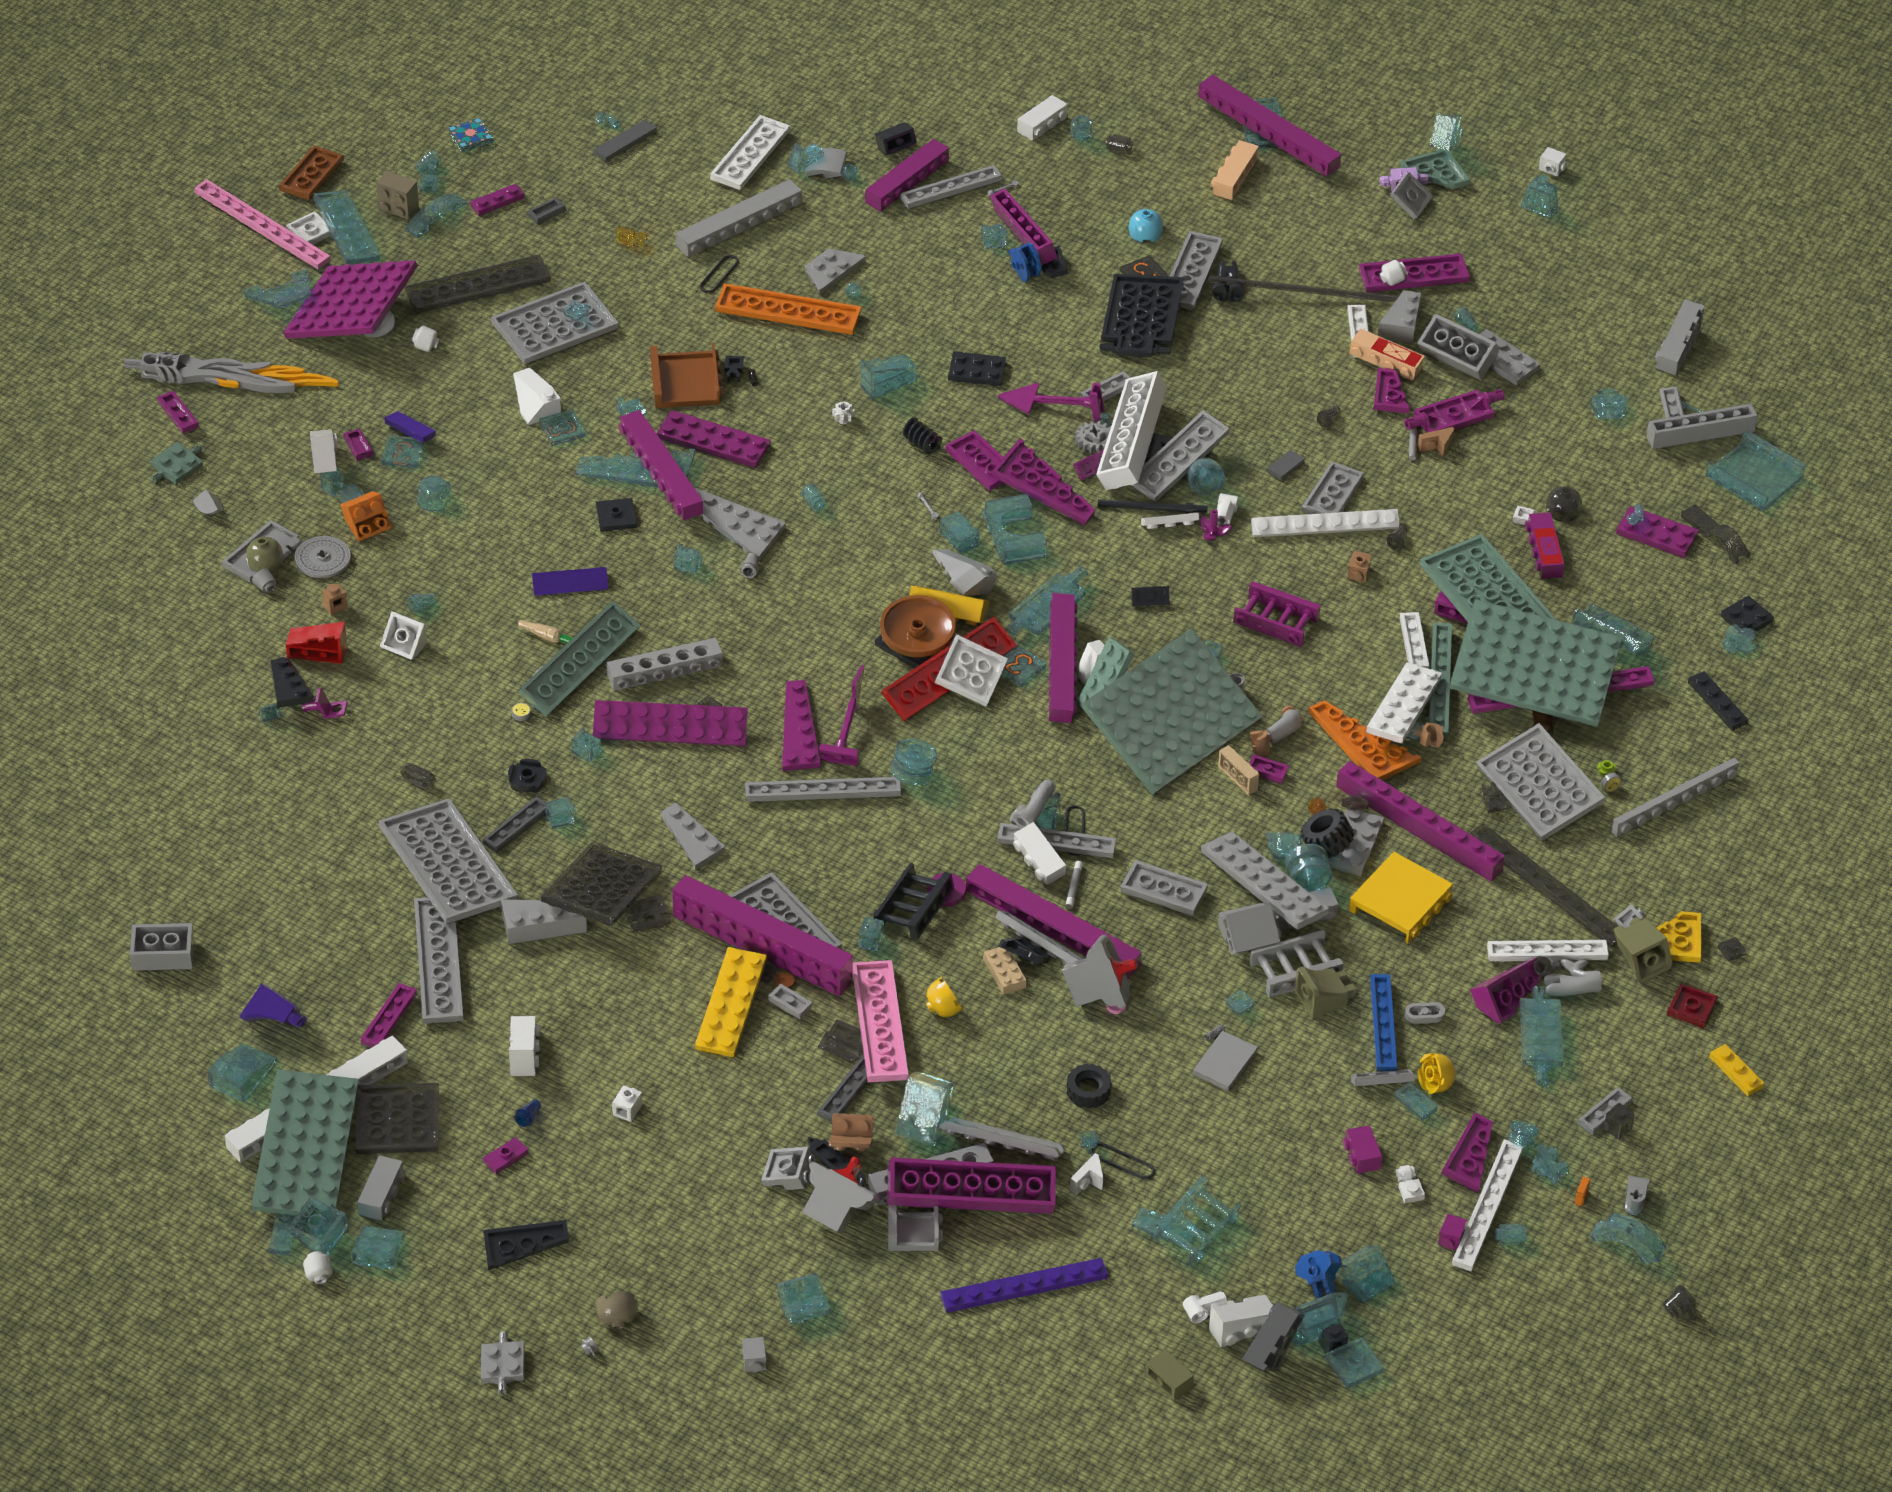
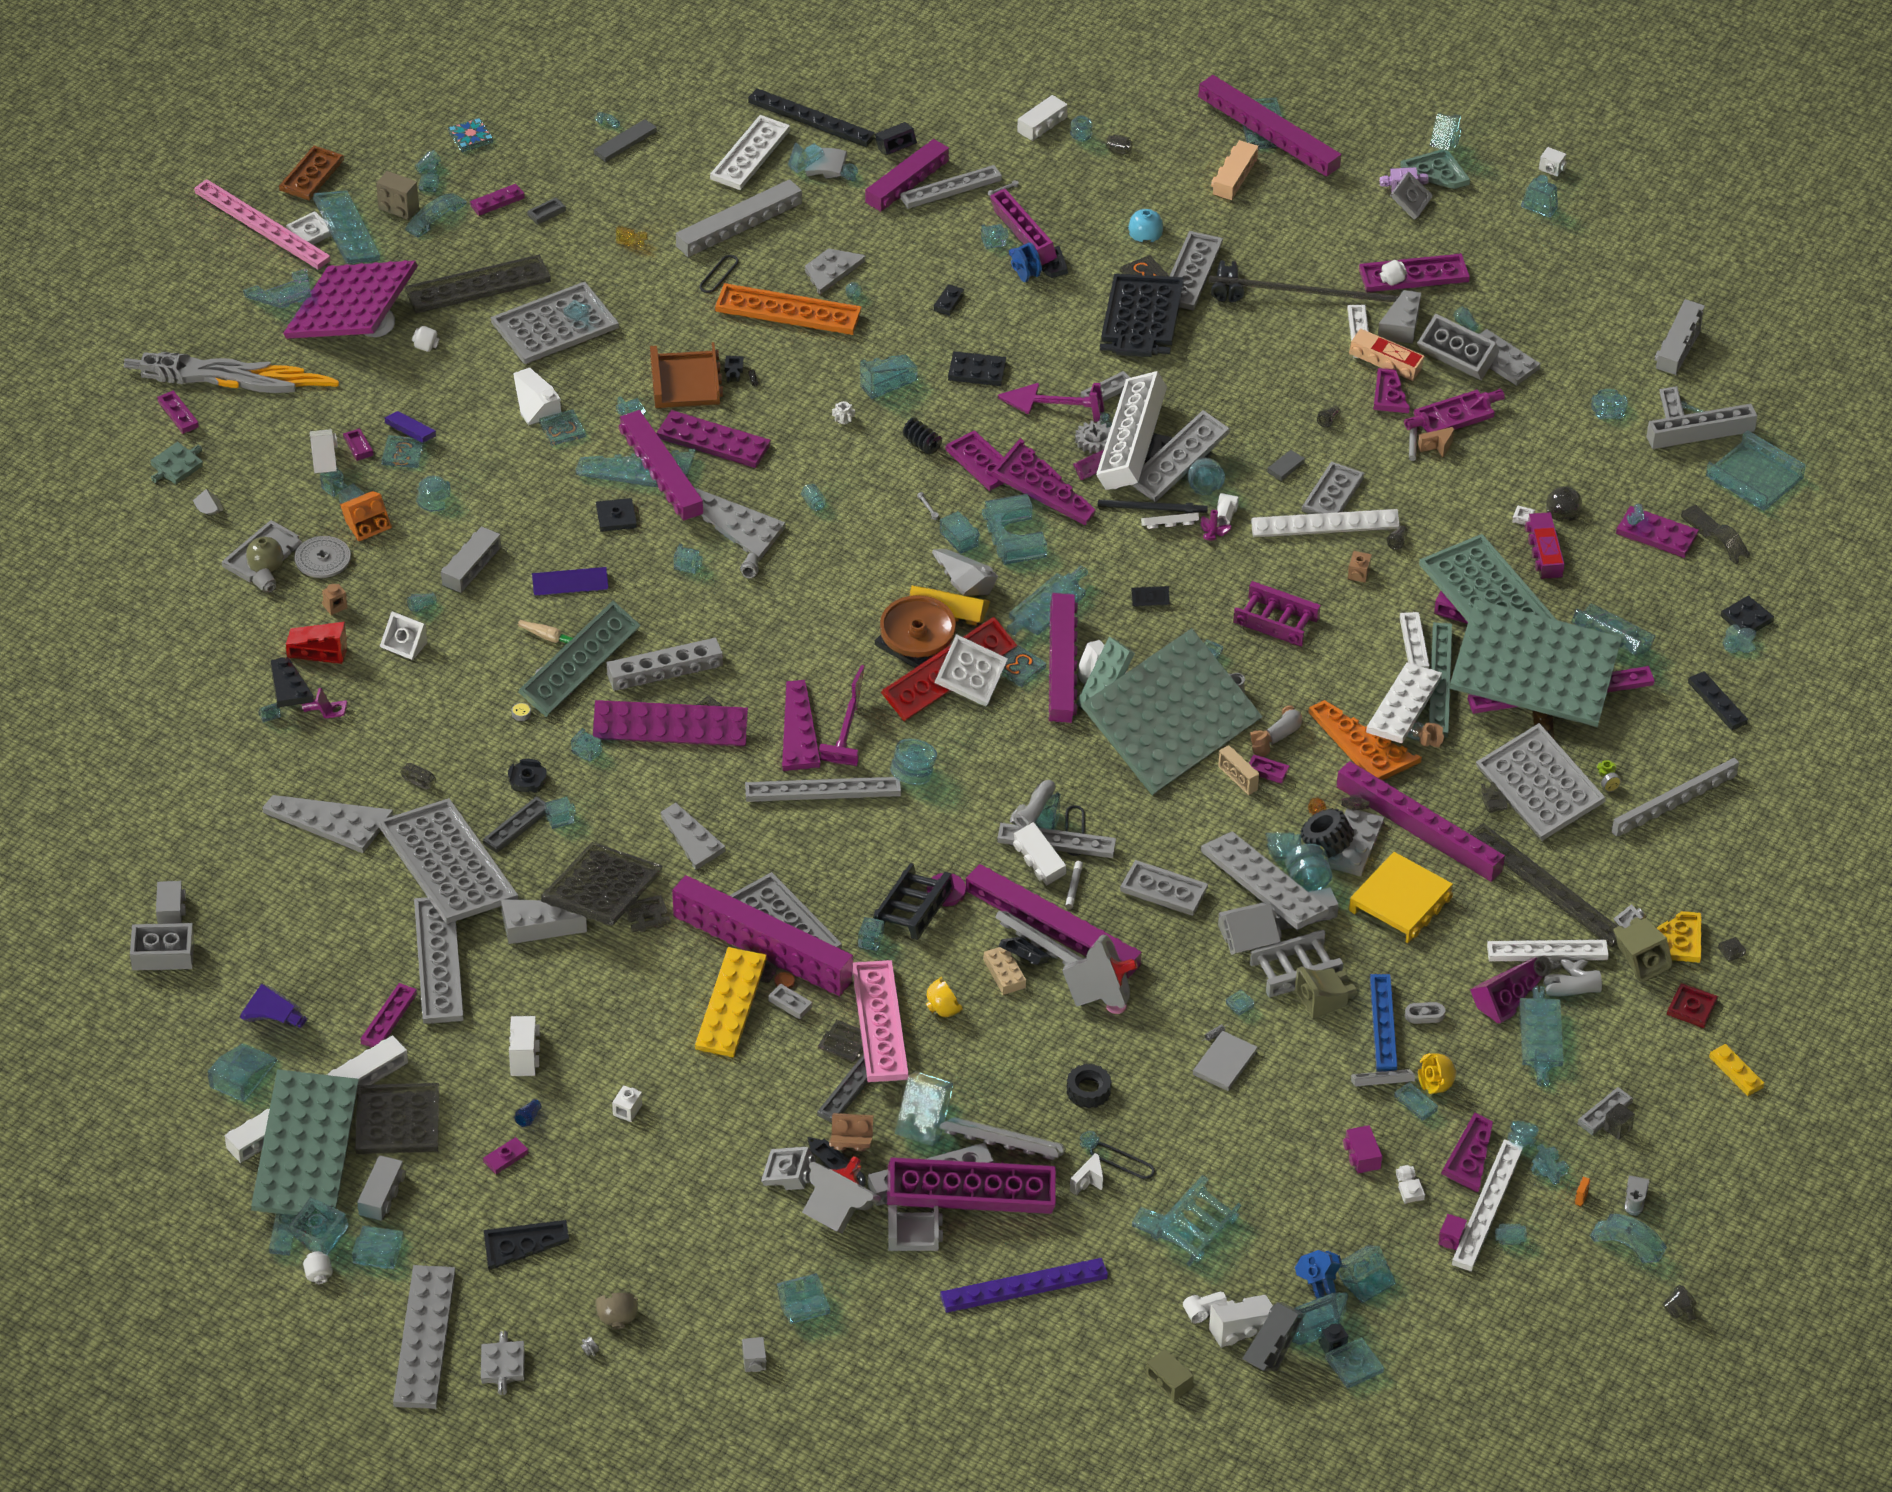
none -> light grey brick [156,881,186,924]
none -> light grey wing [262,795,393,853]
none -> light grey plate [393,1265,456,1409]
none -> light grey brick [441,526,501,593]
none -> black plate [748,88,875,147]
none -> black plate [934,284,964,316]

